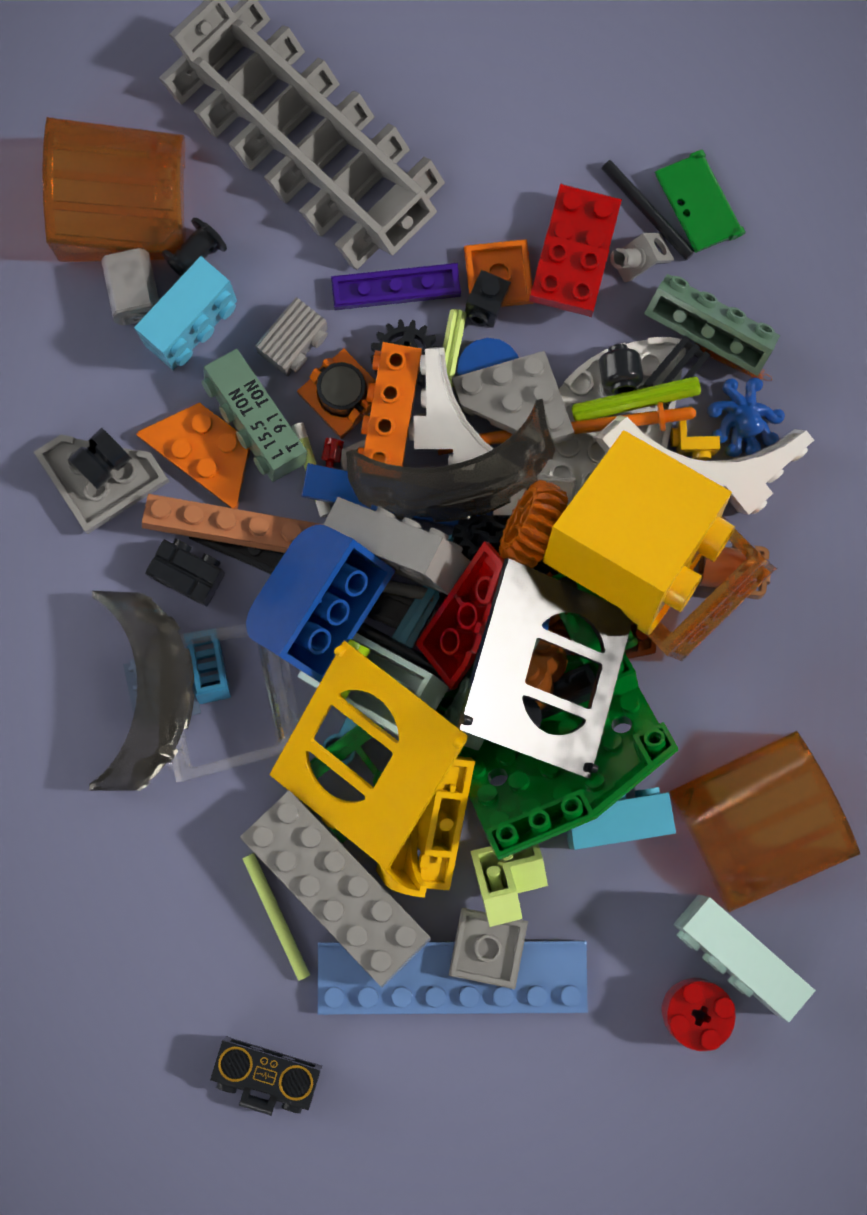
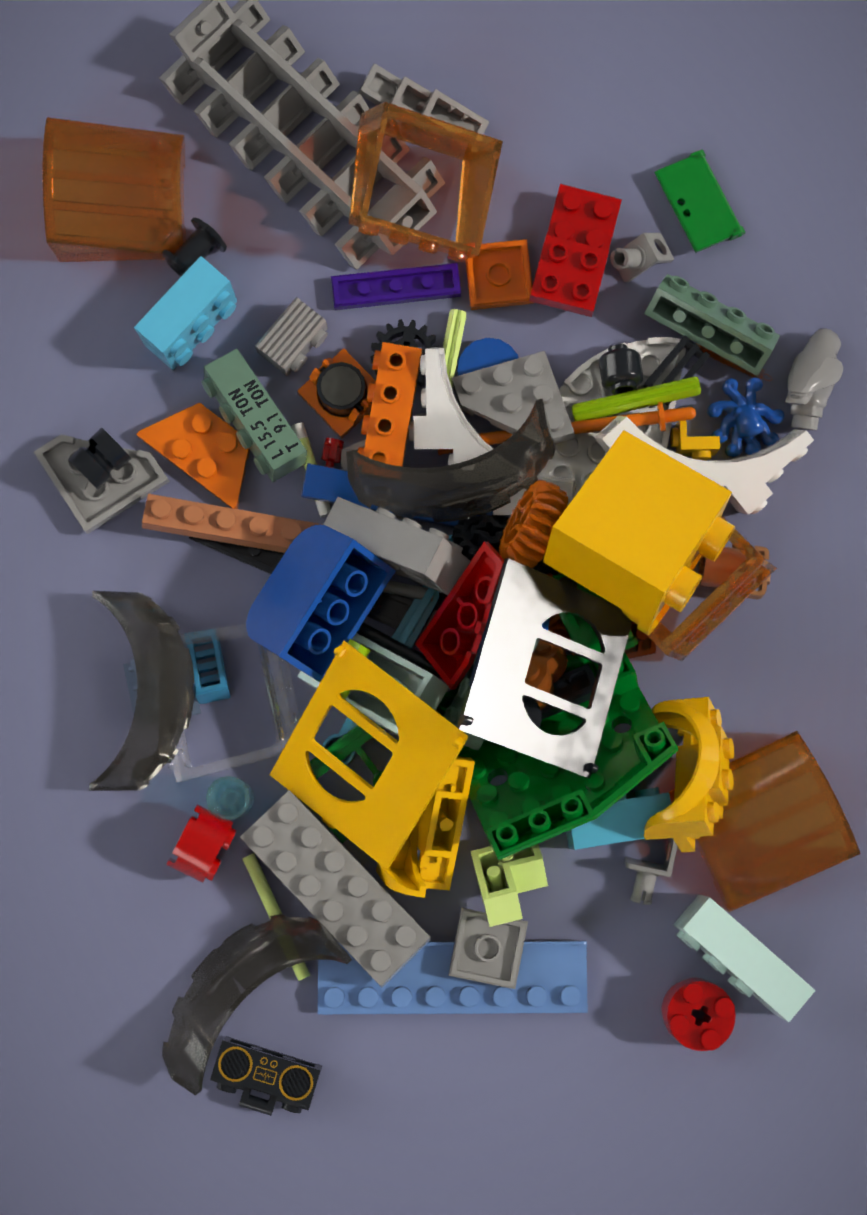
flat silver piece [101,248,159,325] -> none
black brick [145,538,225,607] -> none
black bracket [465,270,511,327] -> none
black bar [601,160,695,260] -> none
none -> clear smoke windscreen [162,914,352,1096]
none -> red brick [167,804,237,883]
none -> clear light blue wheel [206,776,255,820]
none -> clear orange windscreen [349,102,503,262]
none -> light grey slope [358,63,489,150]
none -> light grey bracket [624,838,678,905]
none -> yellow piece [644,697,734,853]
none -> light grey animal [786,328,843,431]

